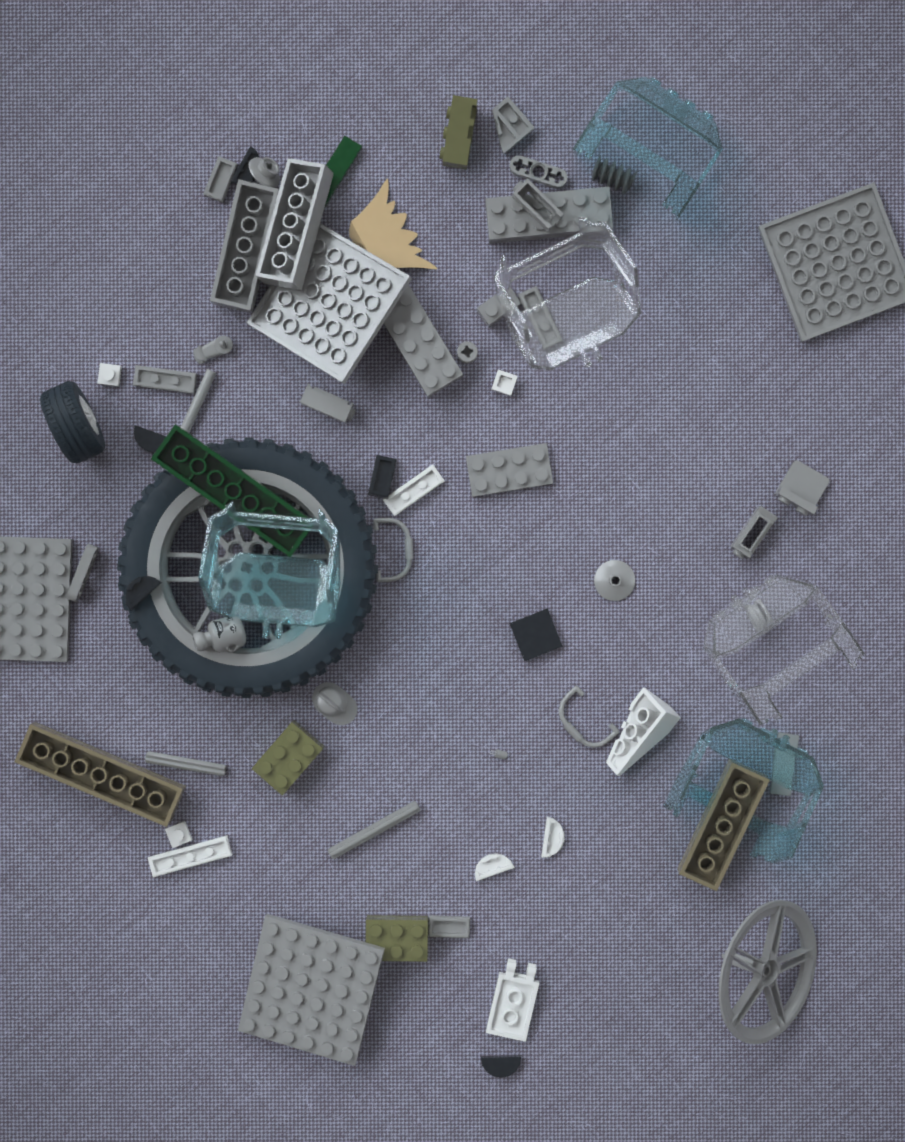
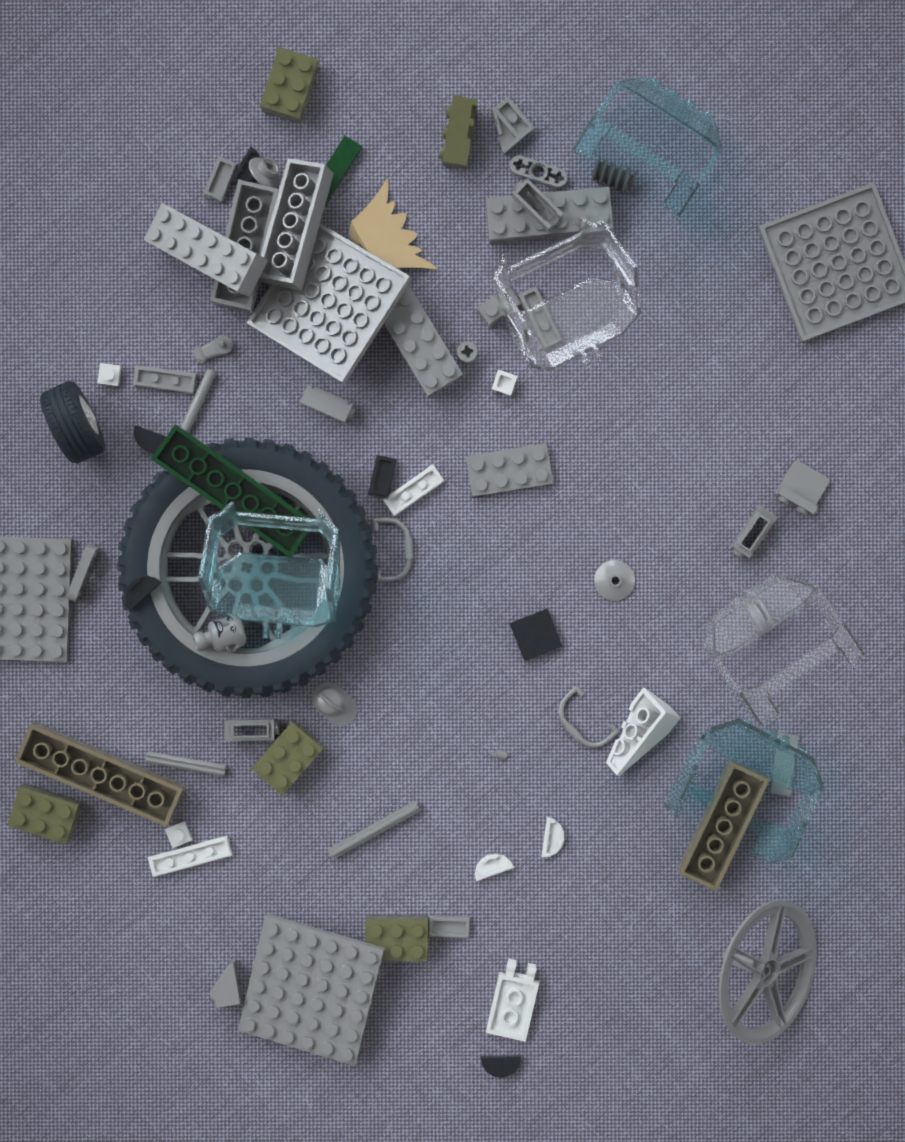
none -> olive brick [7,784,83,844]
none -> light grey brick [144,203,268,297]
none -> light grey slope [210,959,242,1008]
none -> light grey window [224,718,280,741]
none -> olive brick [260,47,320,124]

